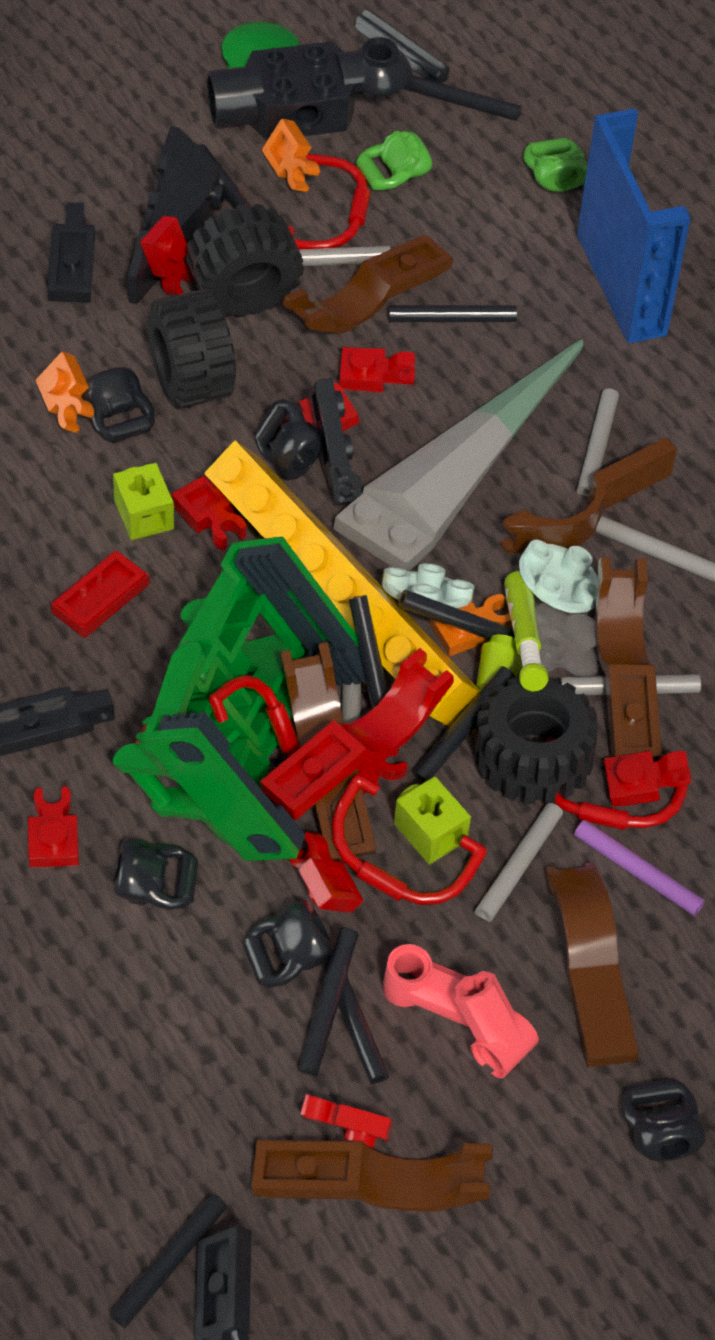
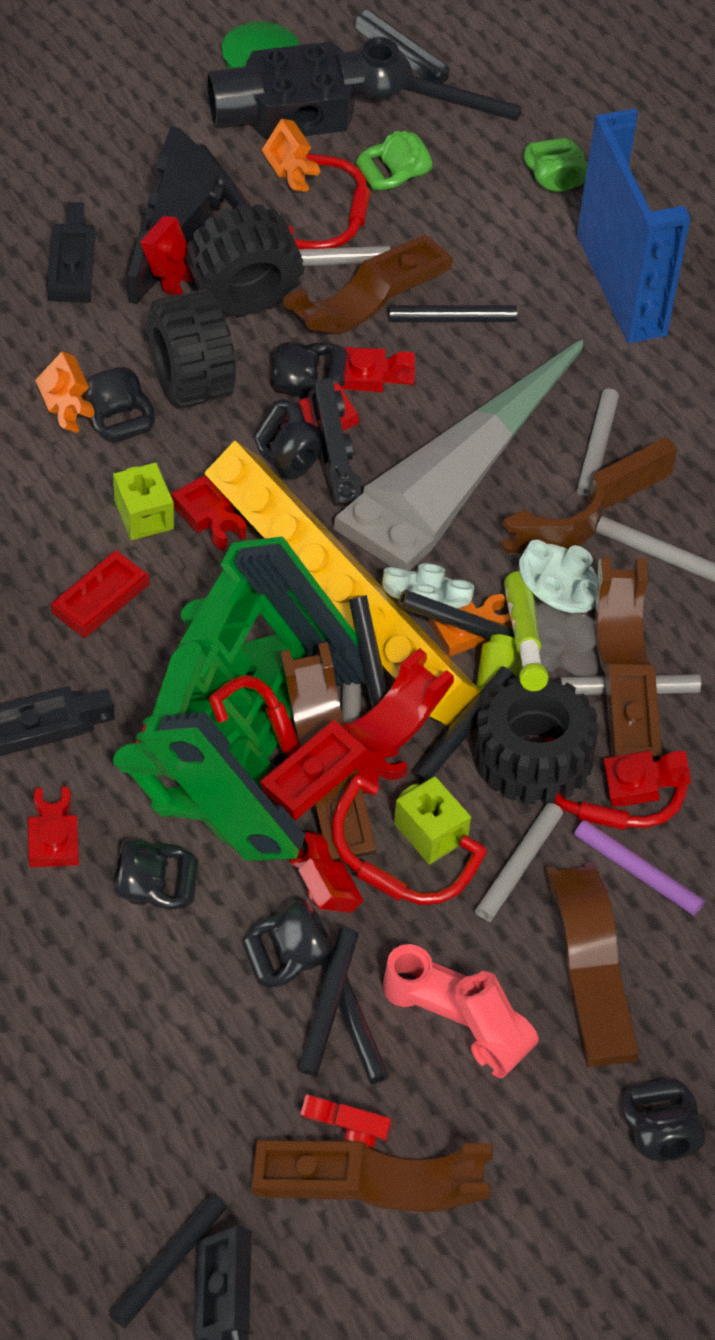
none -> black piece [274,342,347,397]

